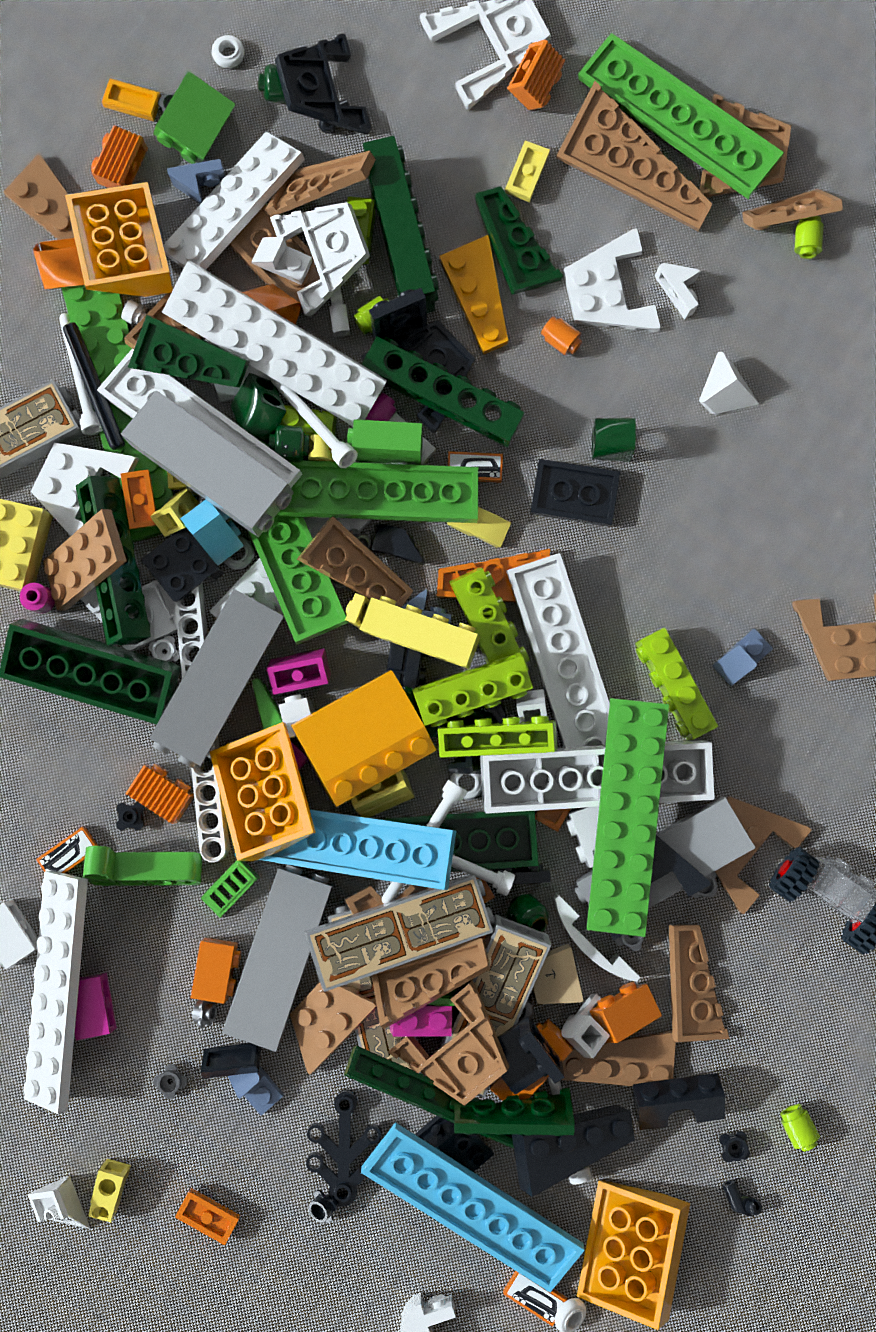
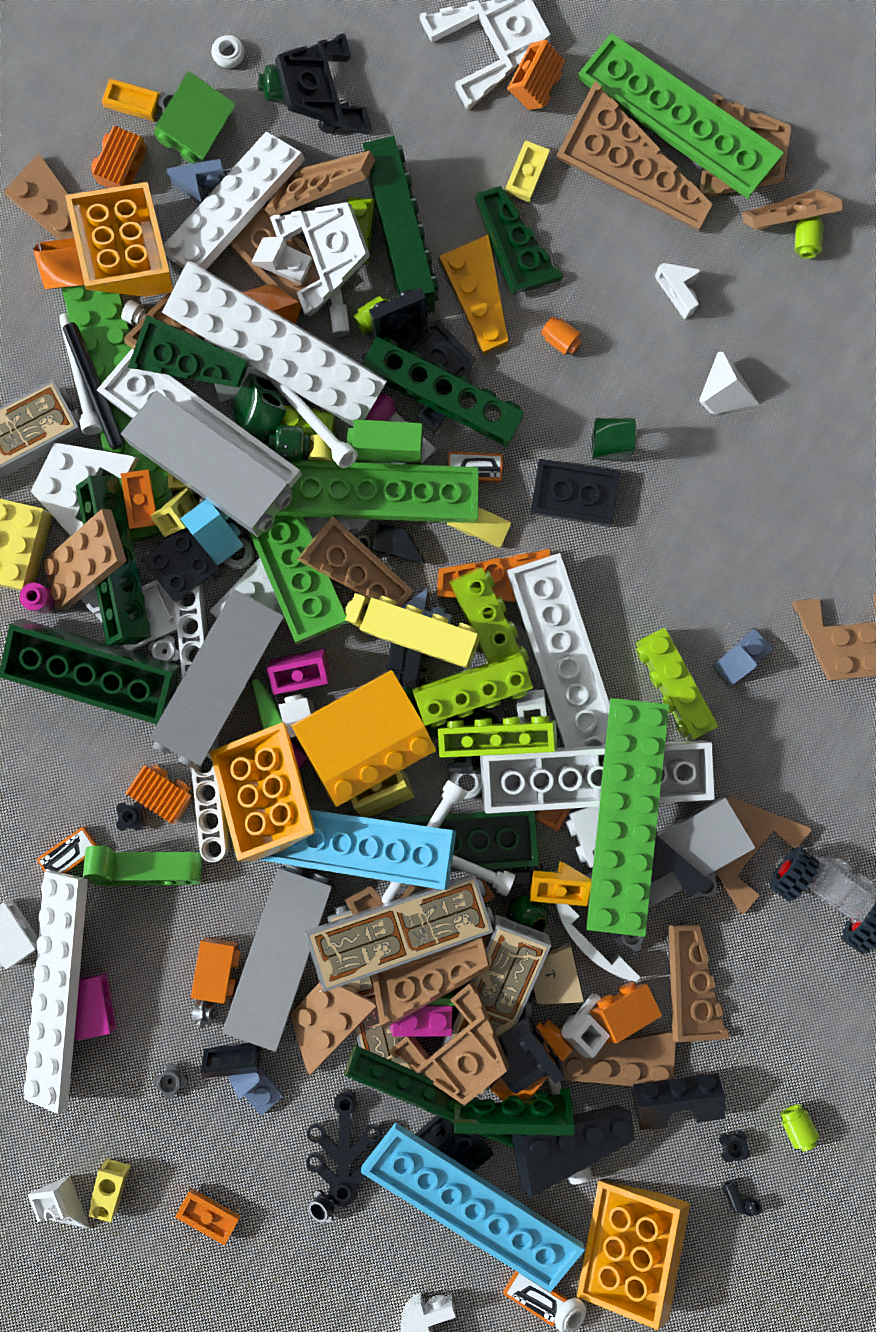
bright green slope [201,860,260,918] -> none
white wing [563,228,661,332] -> none
none -> light orange slope [529,862,591,906]

